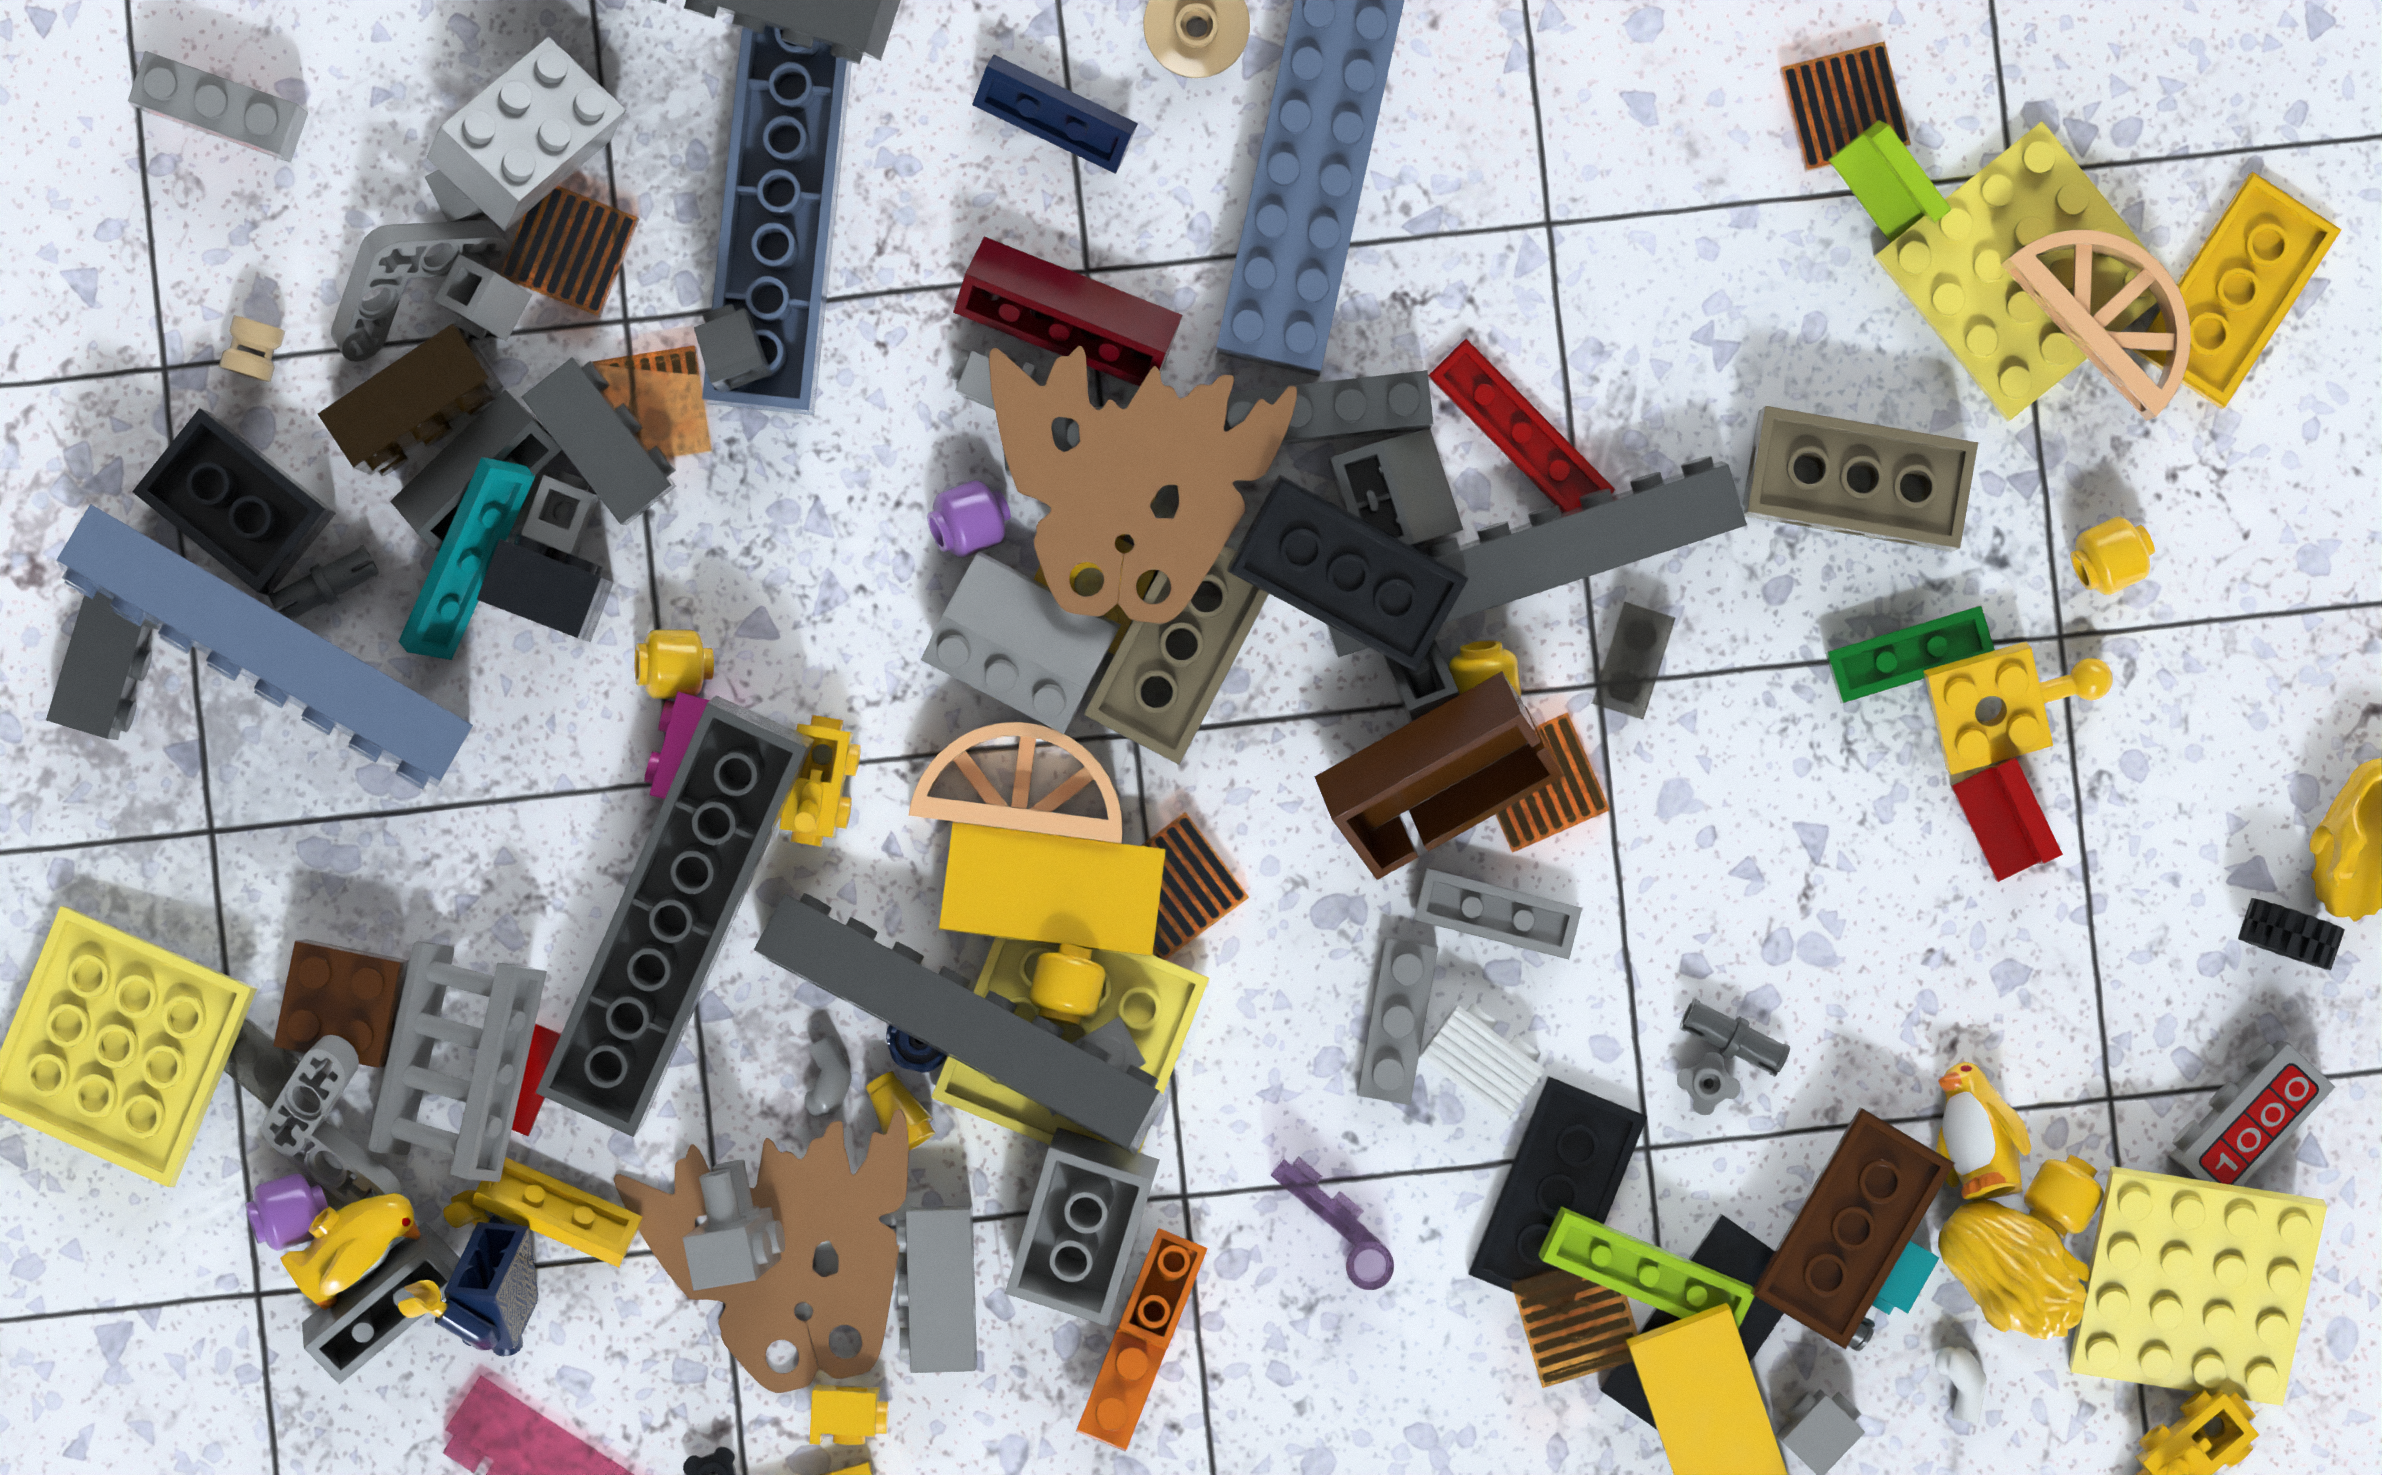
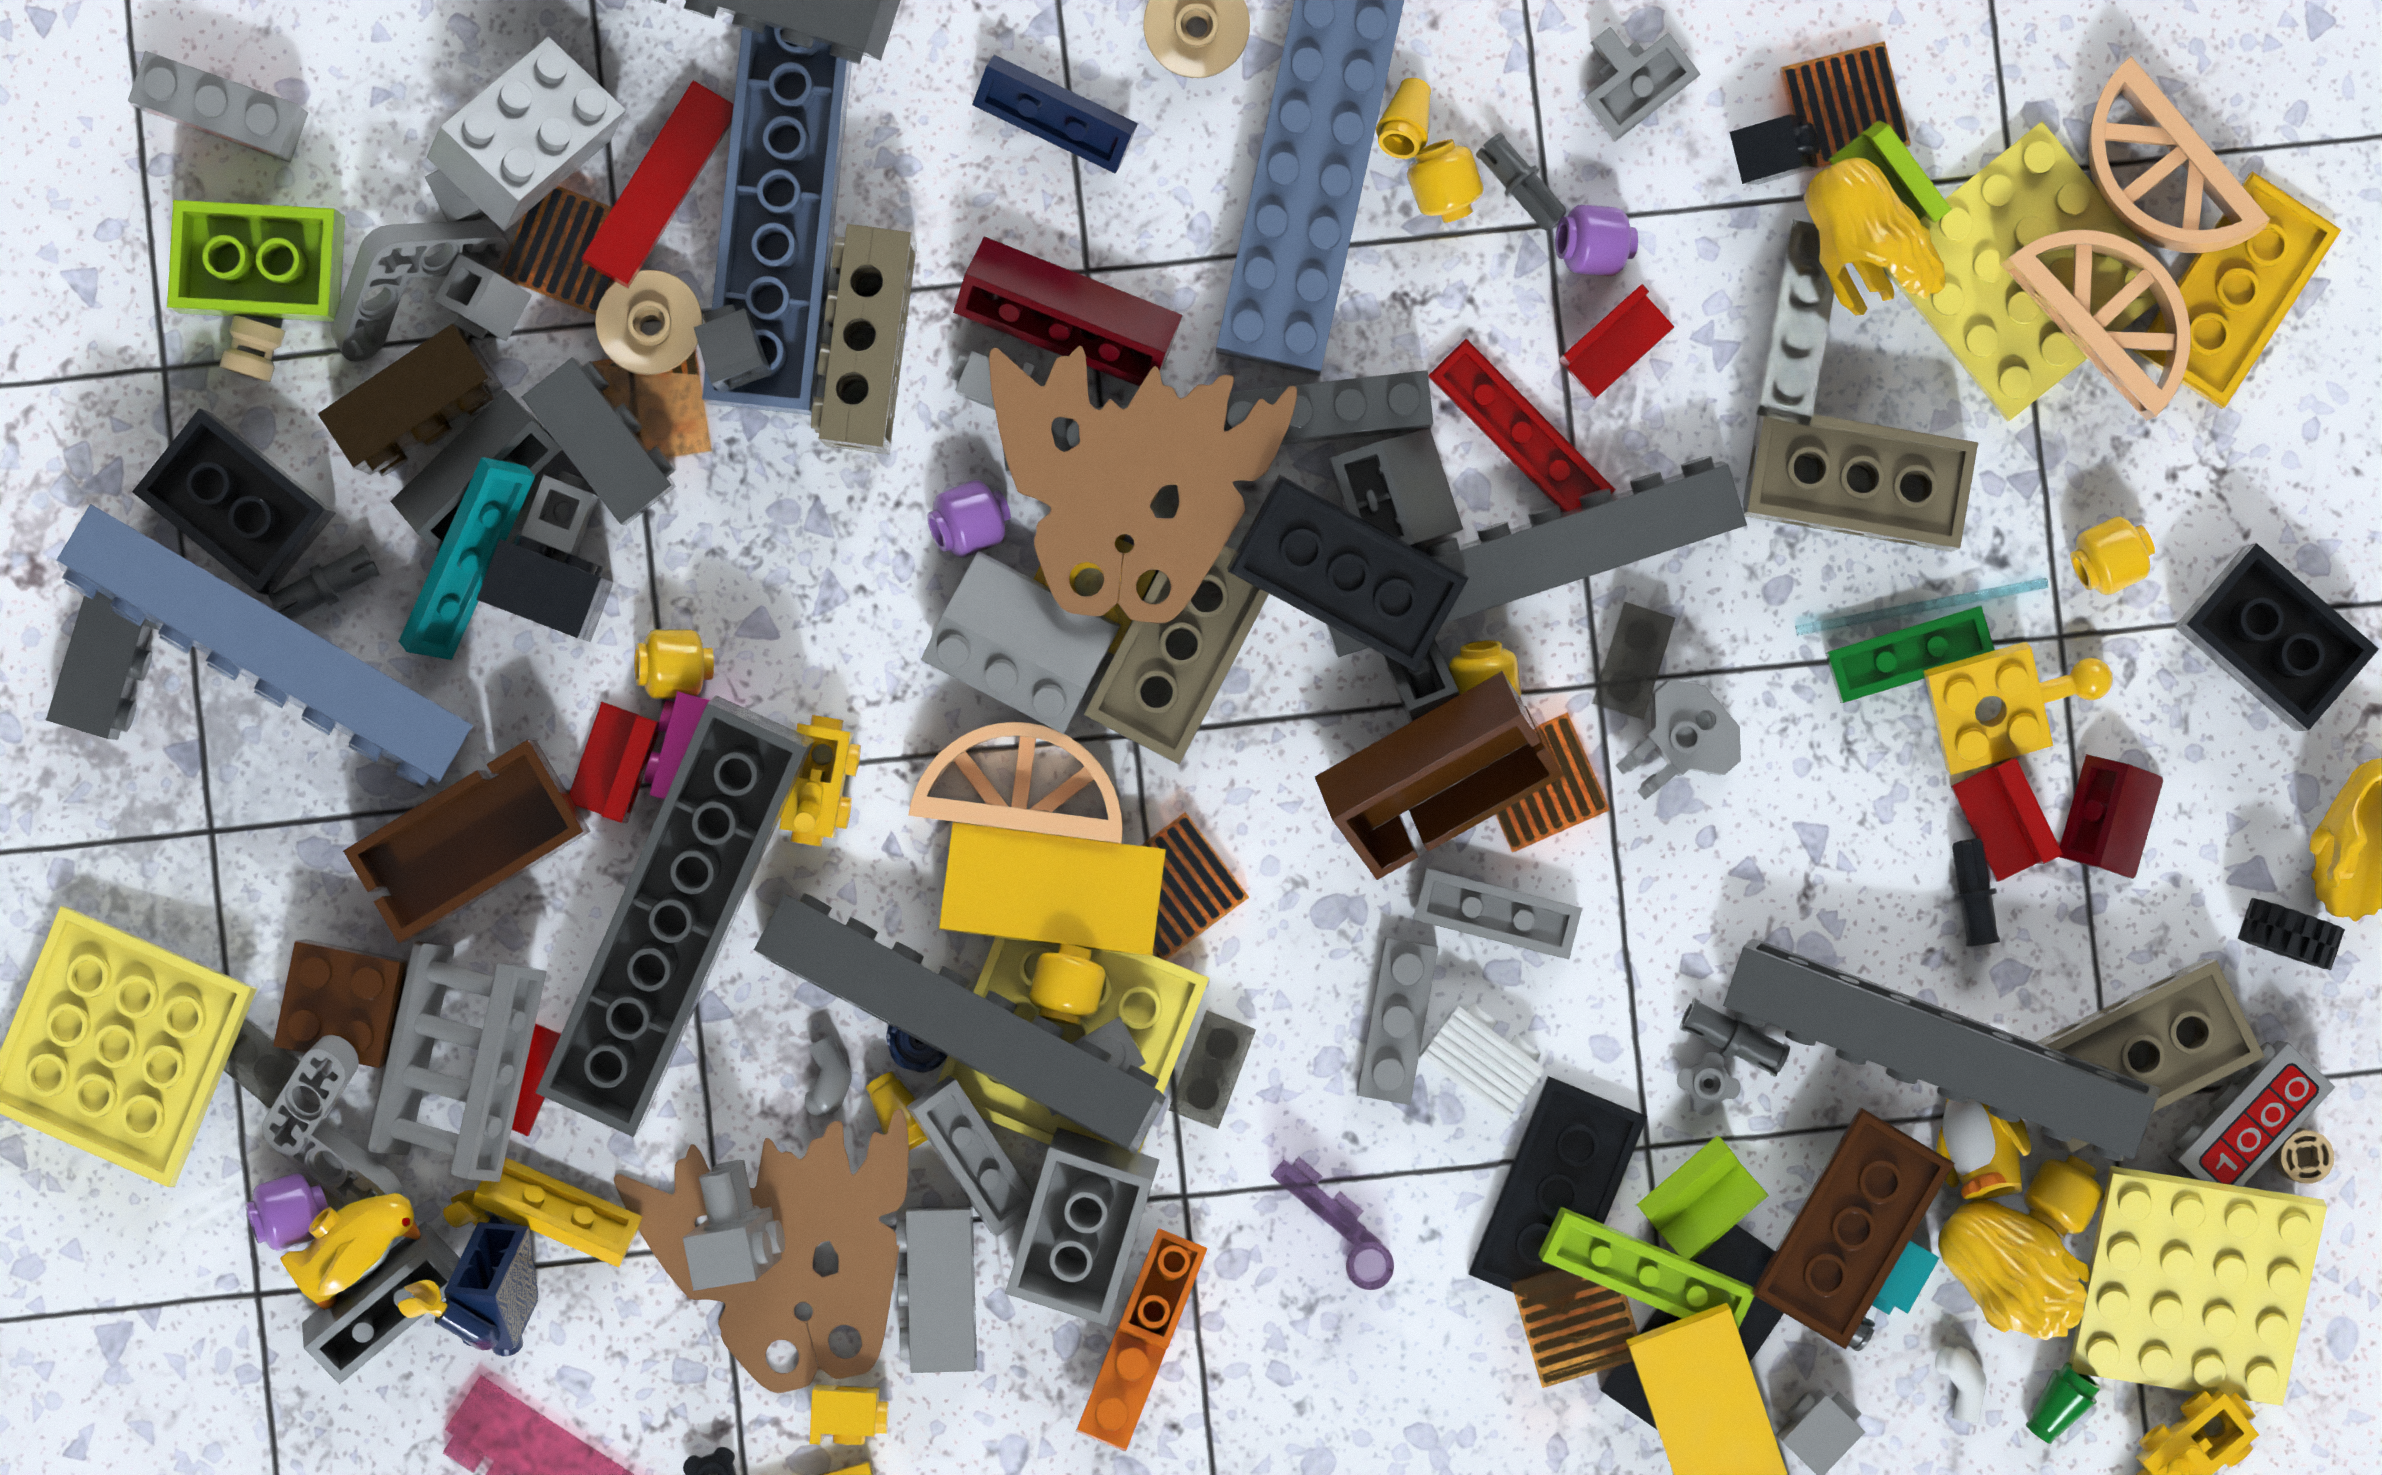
none -> lime brick [167,200,345,322]
none -> reddish brown piece [343,739,591,943]
none -> red panel [569,702,660,823]
none -> red tile [581,80,734,289]
none -> tan dish [595,270,703,375]
none -> dark tan brick [811,224,917,455]
none -> light grey plate [906,1075,1034,1237]
none -> clear smoke plate [1168,1009,1256,1129]
none -> yellow cone [1376,78,1431,159]
none -> yellow head [1407,139,1484,223]
none -> dark grey axle [1476,132,1566,230]
none -> medium lavender head [1555,204,1638,276]
none -> red panel [1559,284,1674,400]
none -> light grey hinge [1583,27,1701,142]
none -> light grey hinge [1615,679,1741,800]
none -> lime panel [1636,1135,1769,1261]
none -> dark grey brick [1723,938,2161,1161]
none -> black brick [1729,114,1820,185]
none -> clear smoke plate [1756,219,1834,426]
none -> clear light blue piece [1795,578,2049,636]
none -> yellow hair [1803,158,1946,316]
none -> black axle [1952,838,2000,947]
none -> green cone [2025,1362,2101,1444]
none -> dark tan brick [2036,958,2265,1153]
none -> dark red panel [2059,754,2163,879]
none -> light nougat window [2088,56,2270,253]
none -> black brick [2174,543,2379,732]
none -> tan wheel [2270,1128,2334,1184]

